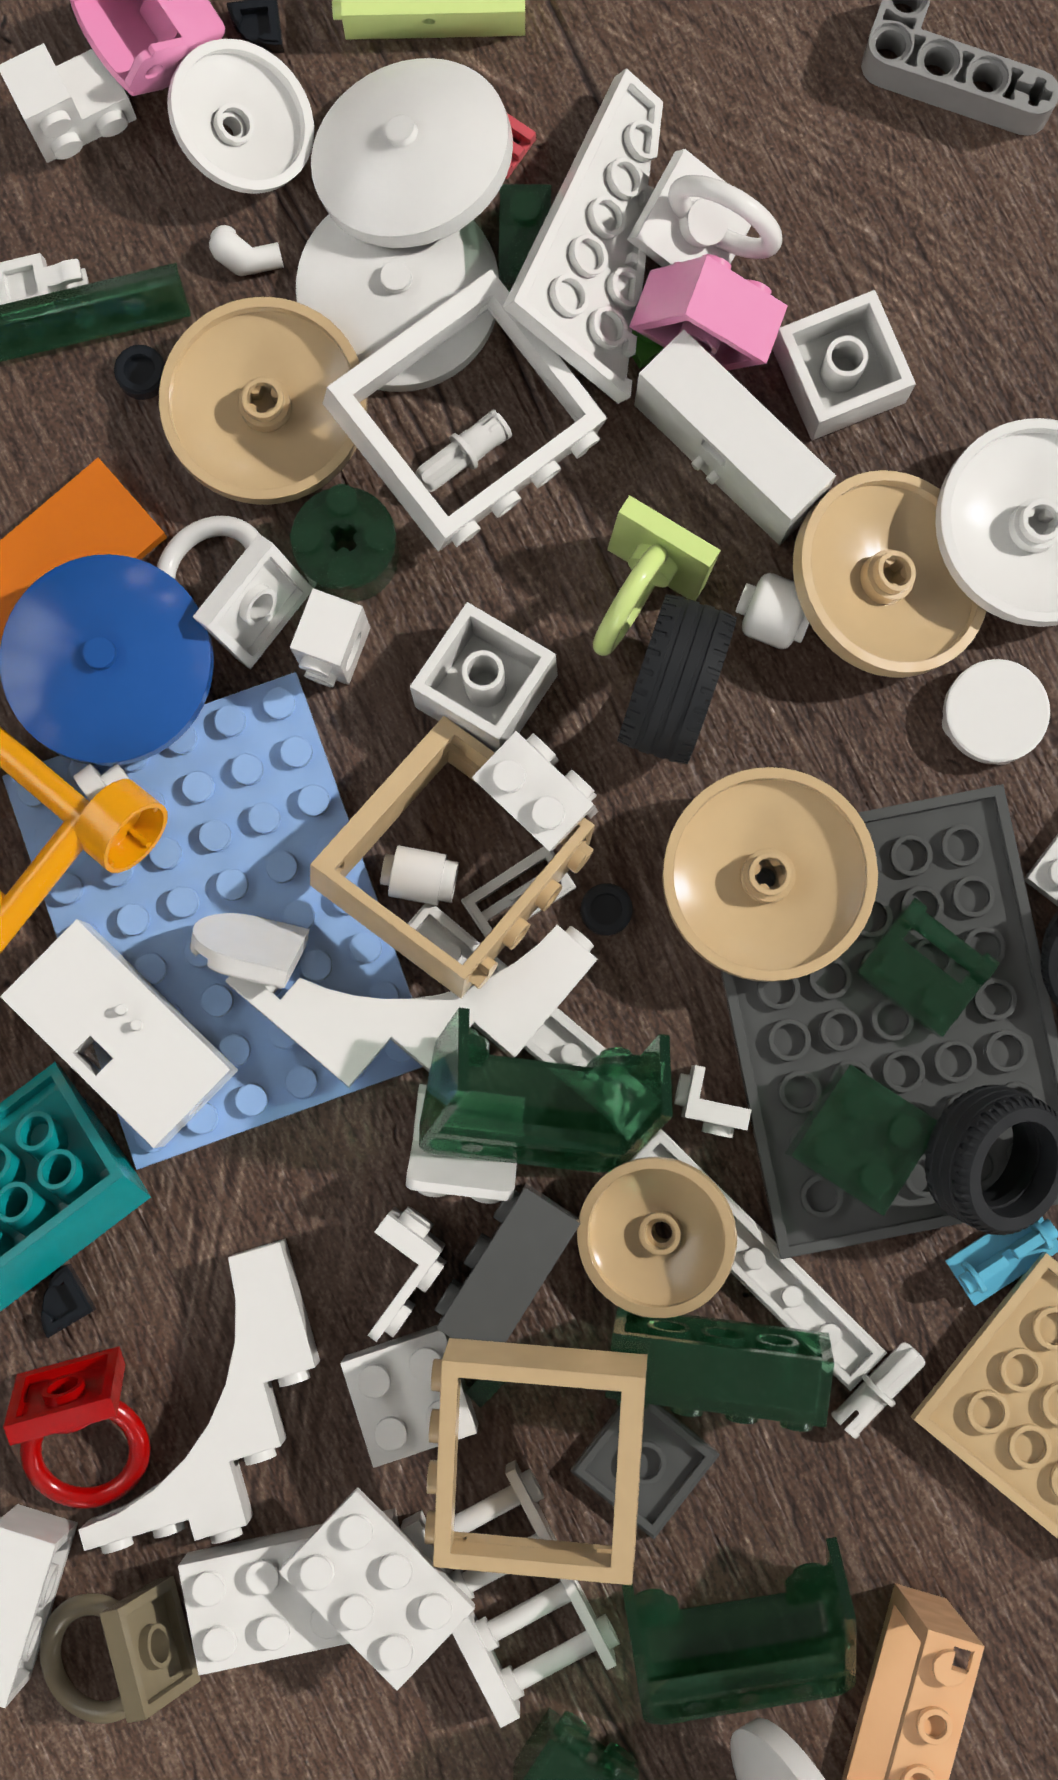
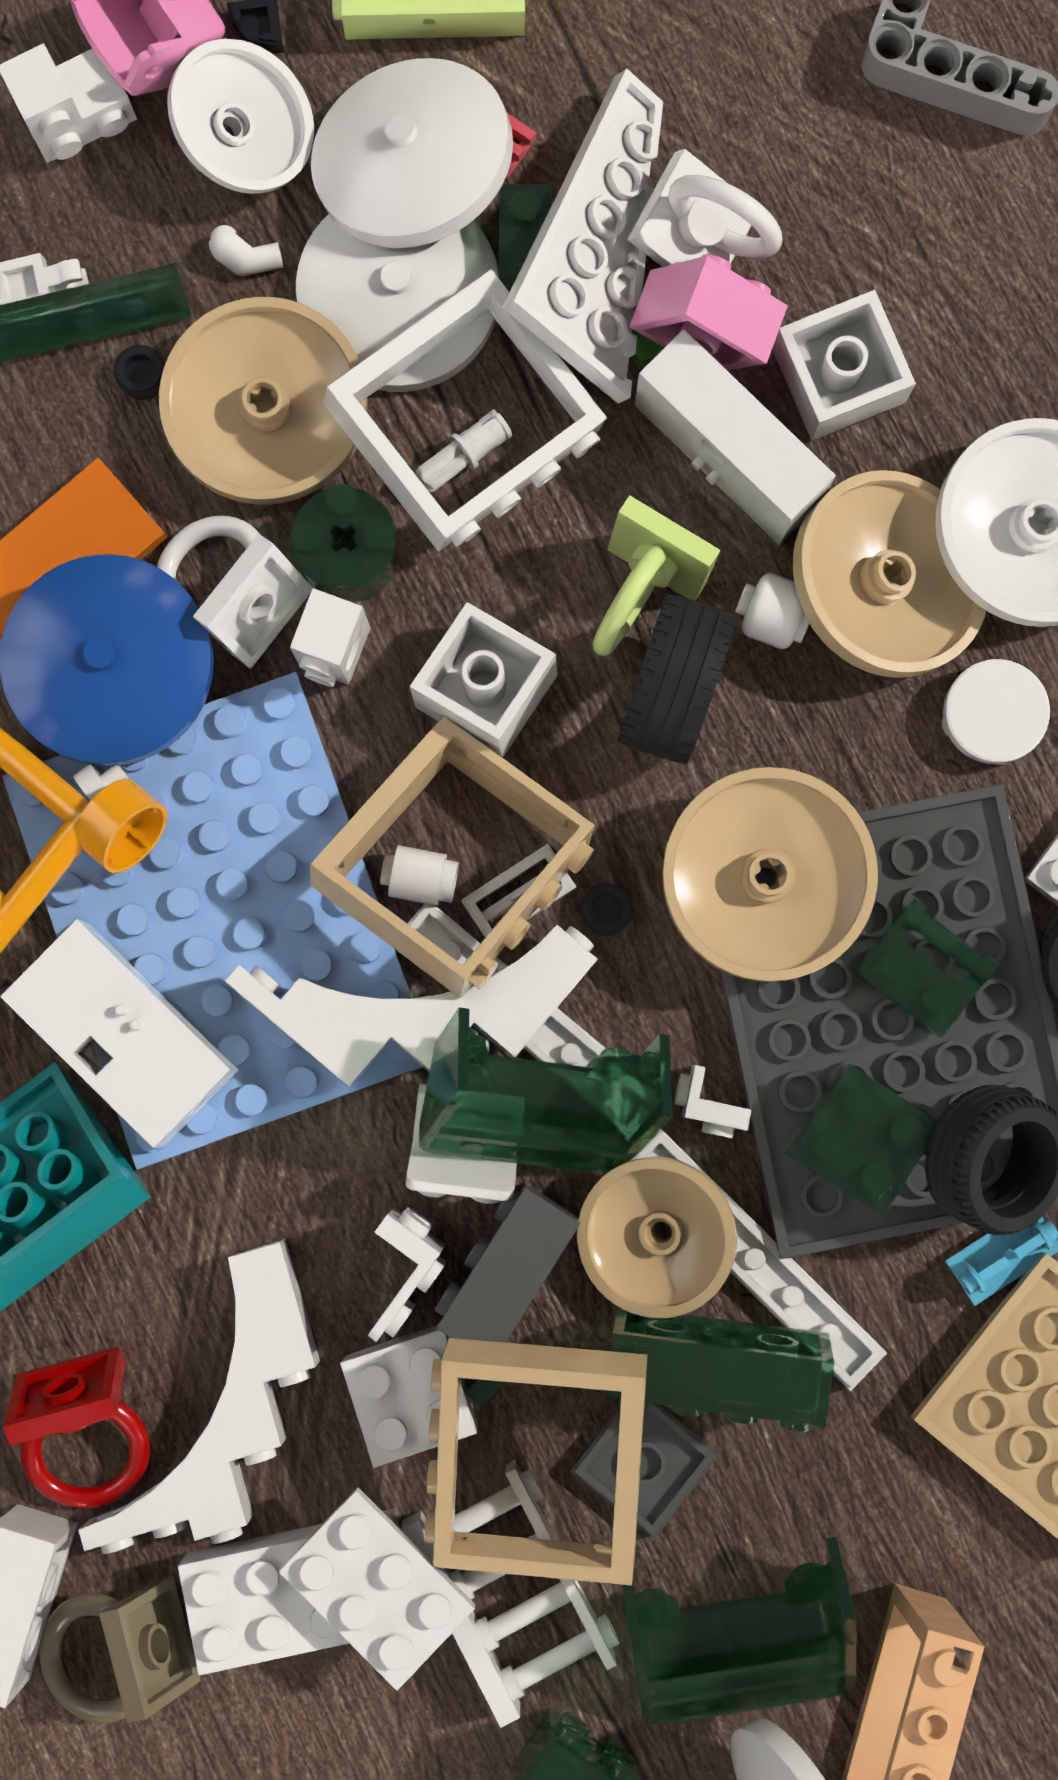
black tile [41,1264,96,1338] -> none
white tile [190,913,310,989] -> none
white bracket [472,731,598,852] -> none
white axle [831,1342,925,1439] -> none

